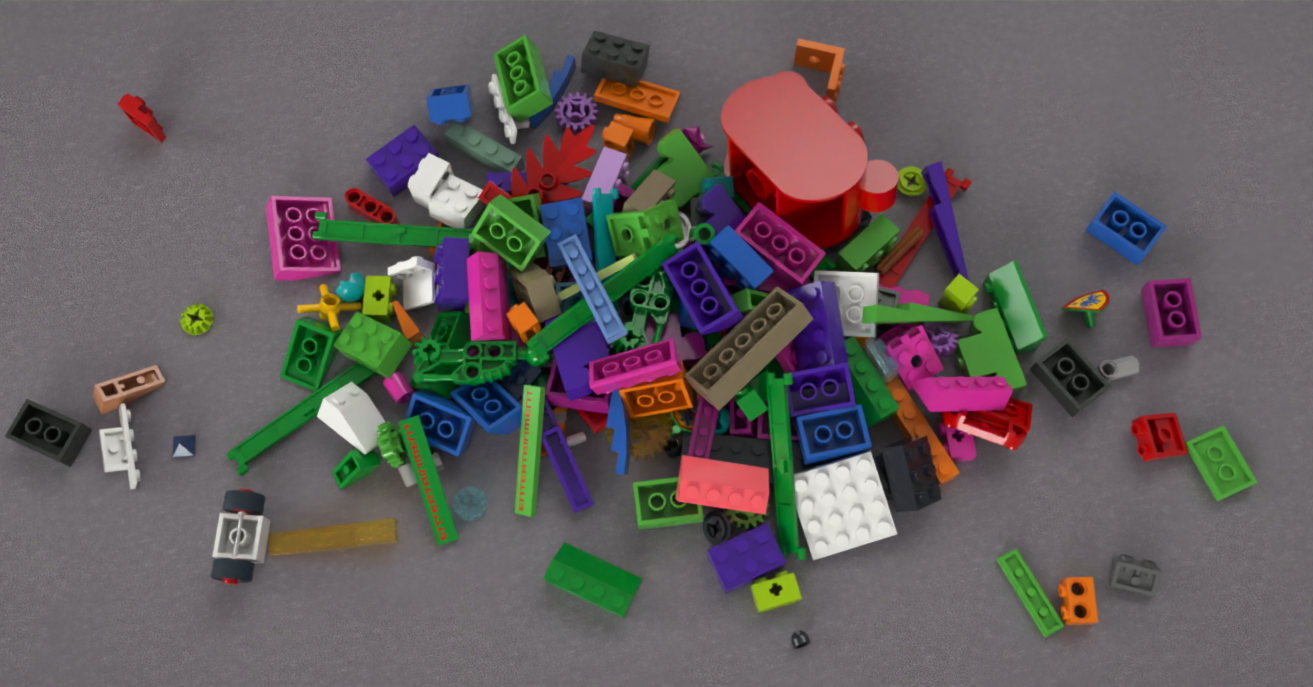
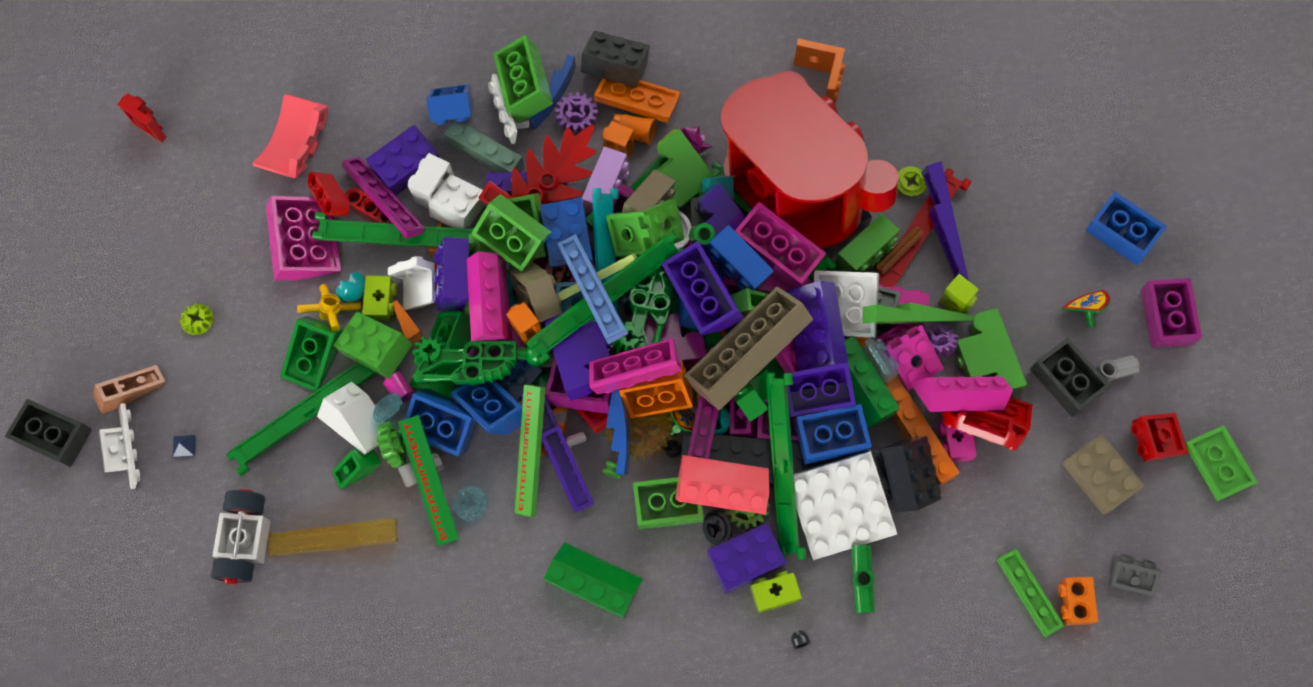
green slope [983,260,1048,355] -> none
none -> coral panel [253,94,328,179]
none -> red beam [307,172,350,217]
none -> magenta tile [342,157,425,239]
none -> clear light blue gear [373,393,402,423]
none -> bright green bush [602,461,621,478]
none -> green piece [851,545,875,613]
none -> dark tan brick [1062,434,1144,515]

